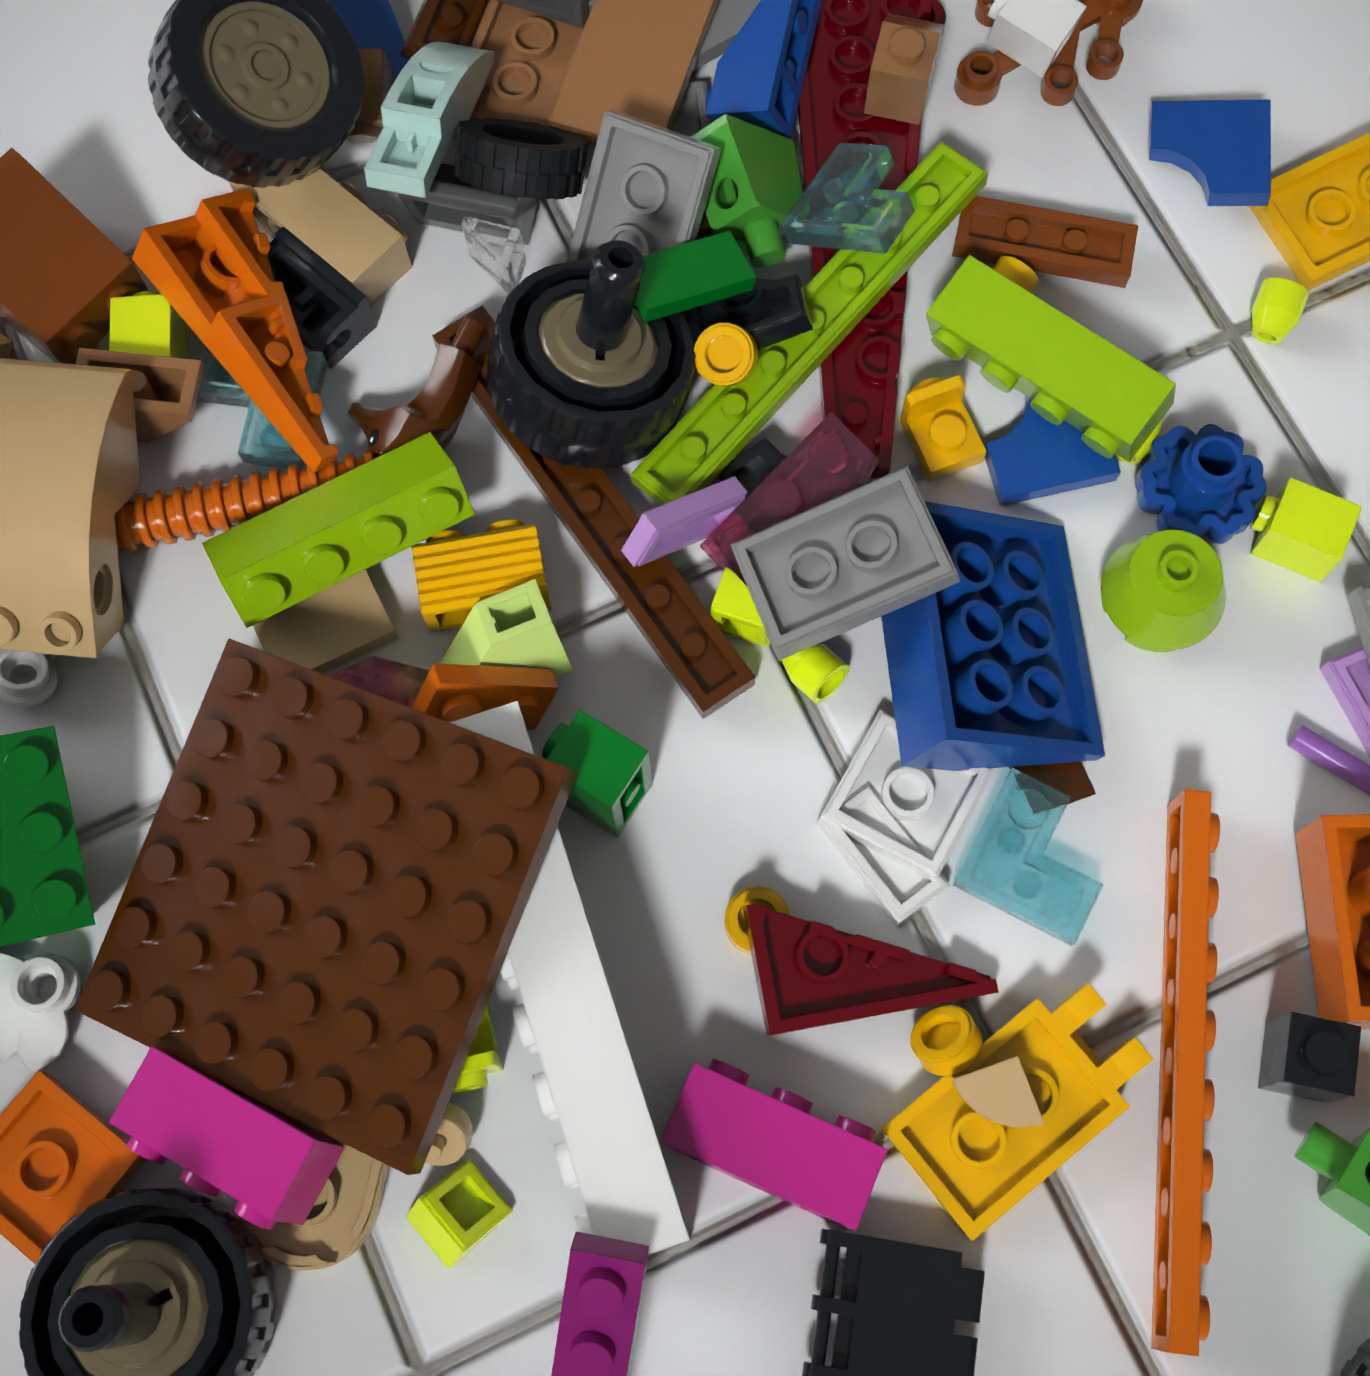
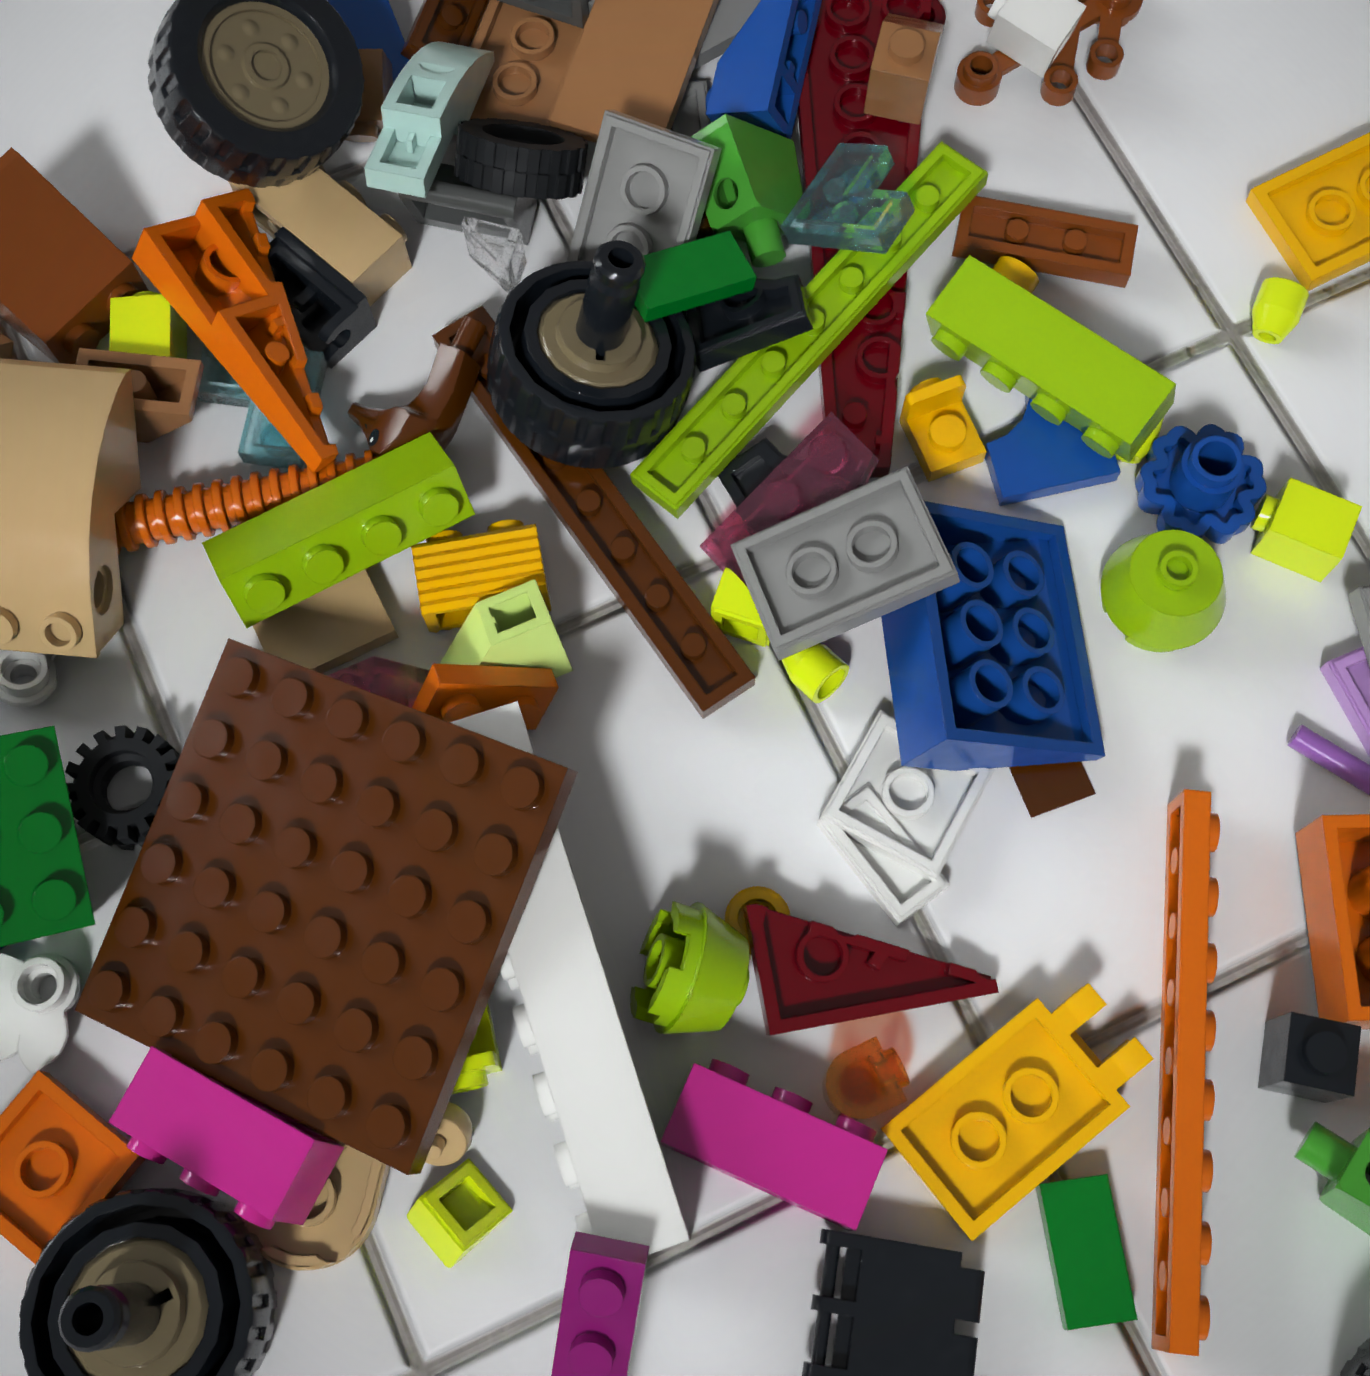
green brick [541,710,652,838] -> none
lavender tile [621,476,748,567] -> none
yellow tile [694,323,758,387] -> none
yellow tile [910,1005,983,1076] -> none
tan tile [952,1056,1044,1127] -> none
clear light blue plate [953,768,1104,946] -> none
blue tile [1149,99,1271,206] -> none
none -> black tyre [65,725,180,850]
none -> lime cone [630,901,749,1034]
none -> clear orange plate [822,1037,910,1122]
none -> green tile [1036,1174,1138,1330]

